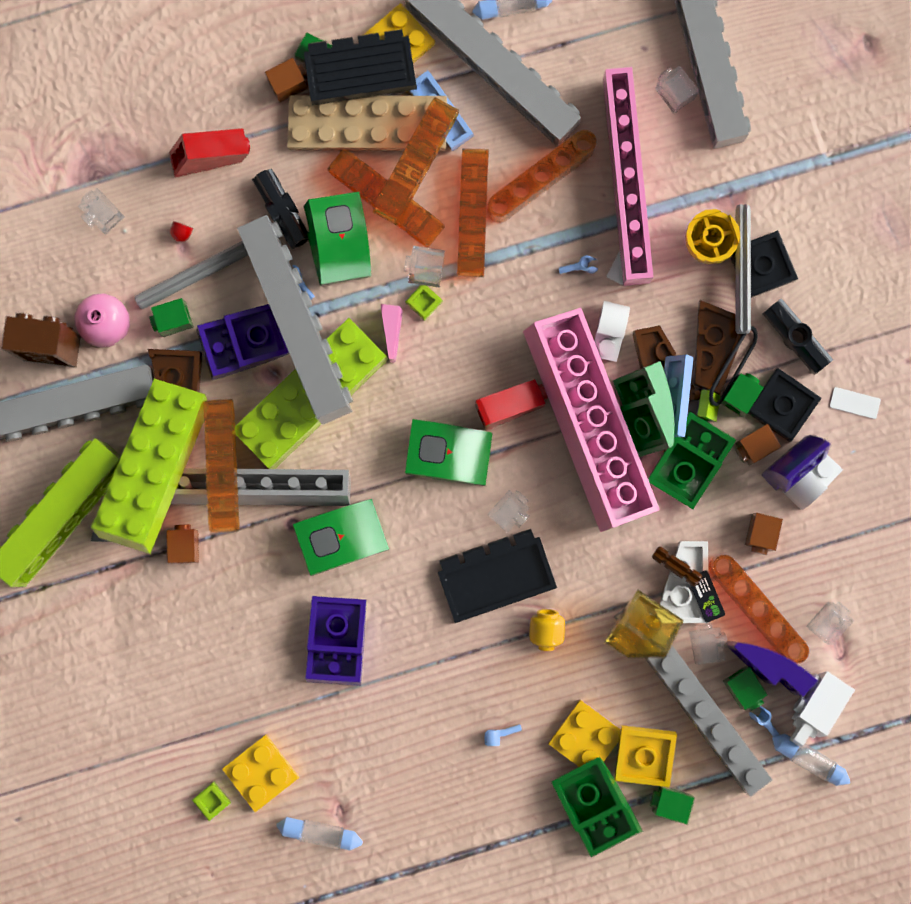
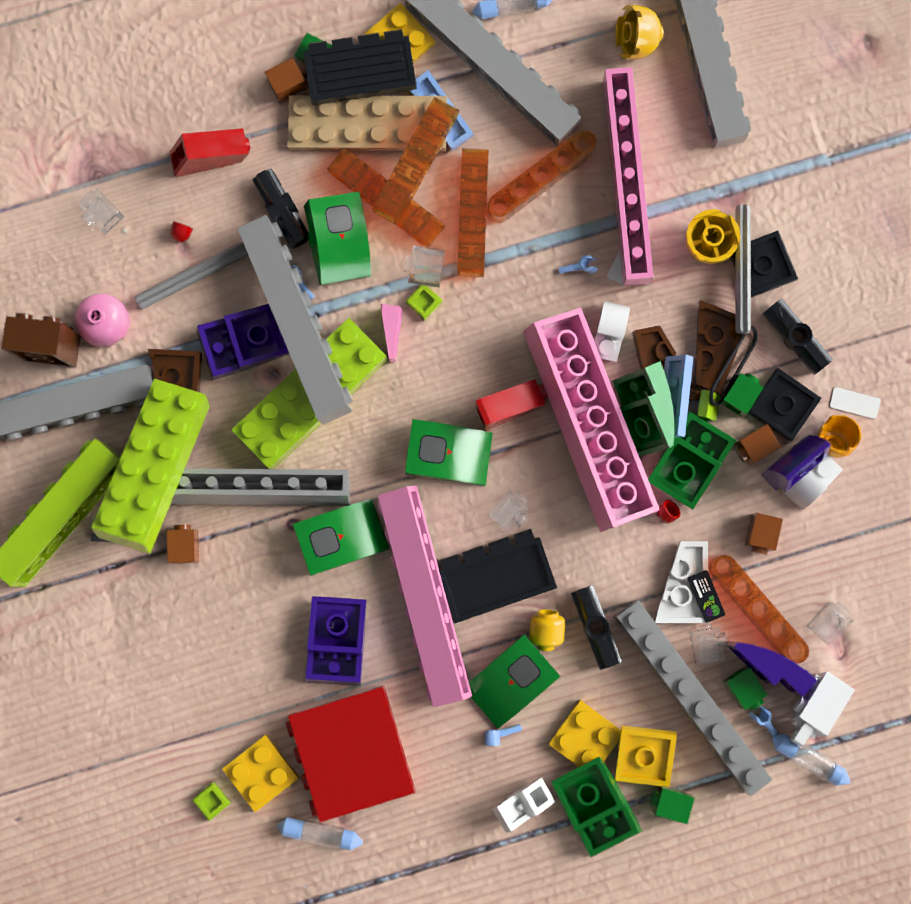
green brick [149,298,194,337] -> none
clear orange beam [204,399,239,533] -> none
clear yellow slope [605,590,684,658] -> none
reddish brown axle [652,547,702,587] -> none
clear brick [655,66,699,113] -> none
none -> red panel [286,685,416,823]
none -> bright pink brick [378,486,472,707]
none -> green slope [469,634,561,729]
none -> white brick [492,778,555,833]
none -> black piece [571,585,622,670]
none -> yellow cylinder [615,5,663,60]
none -> red hinge [657,500,681,524]
none -> light orange hair [817,415,862,458]

